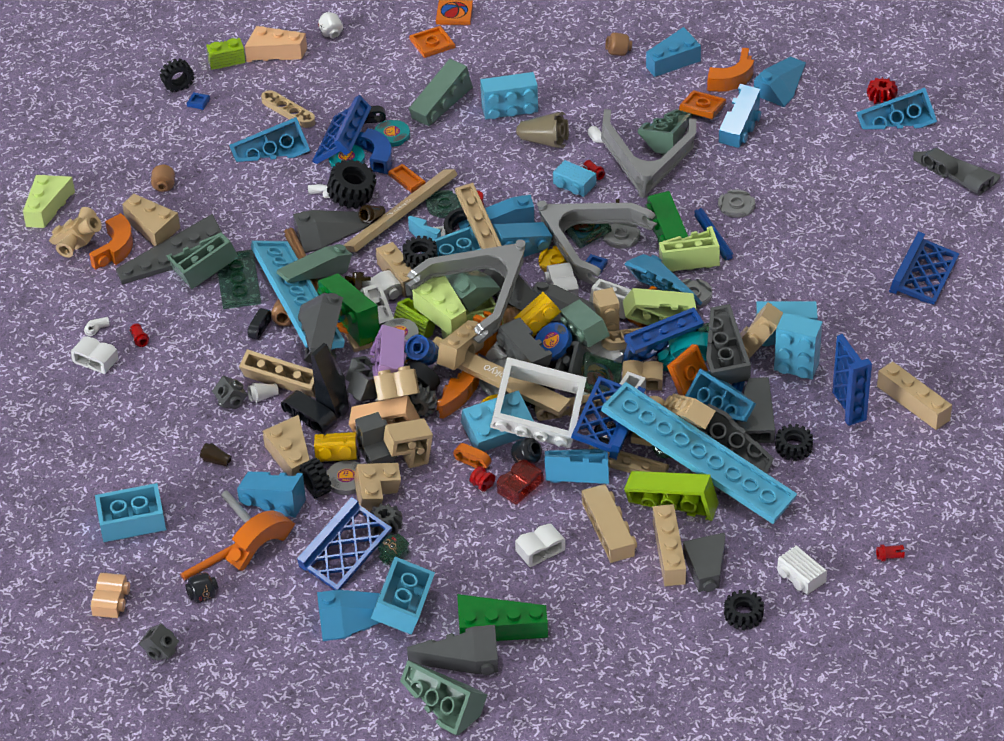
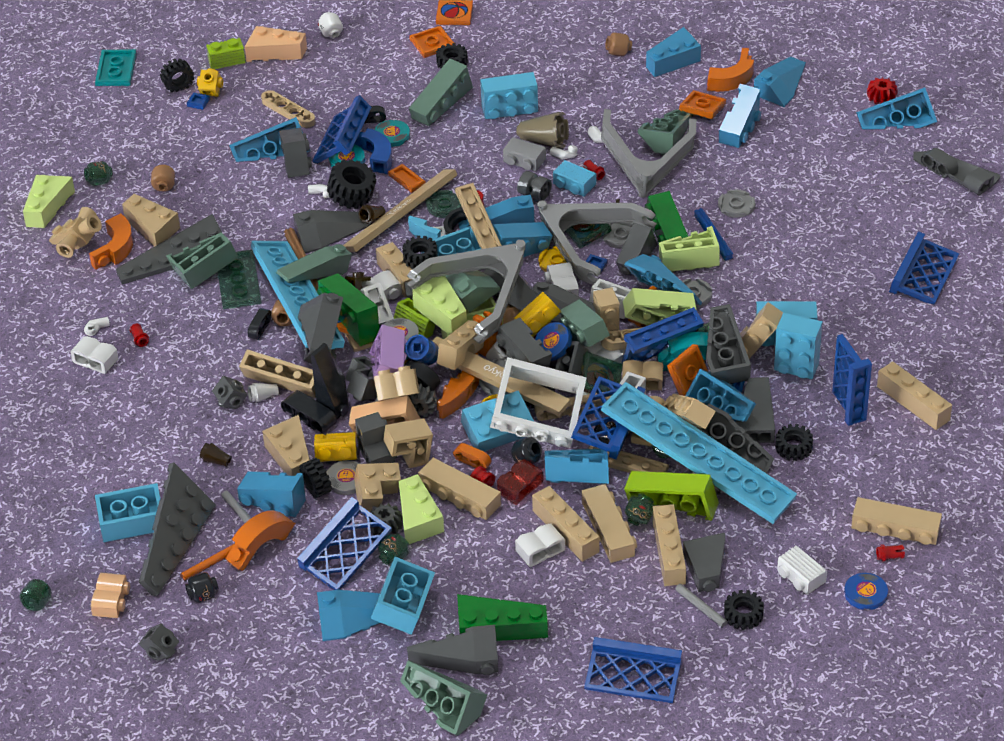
none -> clear green head [19,579,52,611]
none -> clear green head [84,161,113,186]
none -> teal tile [95,49,137,86]
none -> dark grey wing [139,462,216,596]
none -> yellow brick [197,68,224,97]
none -> dark grey brick [279,128,312,178]
none -> yellowish green wedge [399,474,444,546]
none -> tan brick [418,457,501,520]
none -> black tyre [436,43,468,69]
none -> light grey brick [503,137,546,171]
none -> dark grey wheel [517,171,552,201]
none -> tan brick [532,486,600,562]
none -> white arm [550,145,578,160]
none -> blue fence [584,637,682,703]
none -> dark grey slope [616,223,657,275]
none -> clear green head [624,493,655,526]
none -> light grey bar [675,584,728,627]
none -> blue tile [844,573,888,610]
none -> tan brick [851,497,942,545]

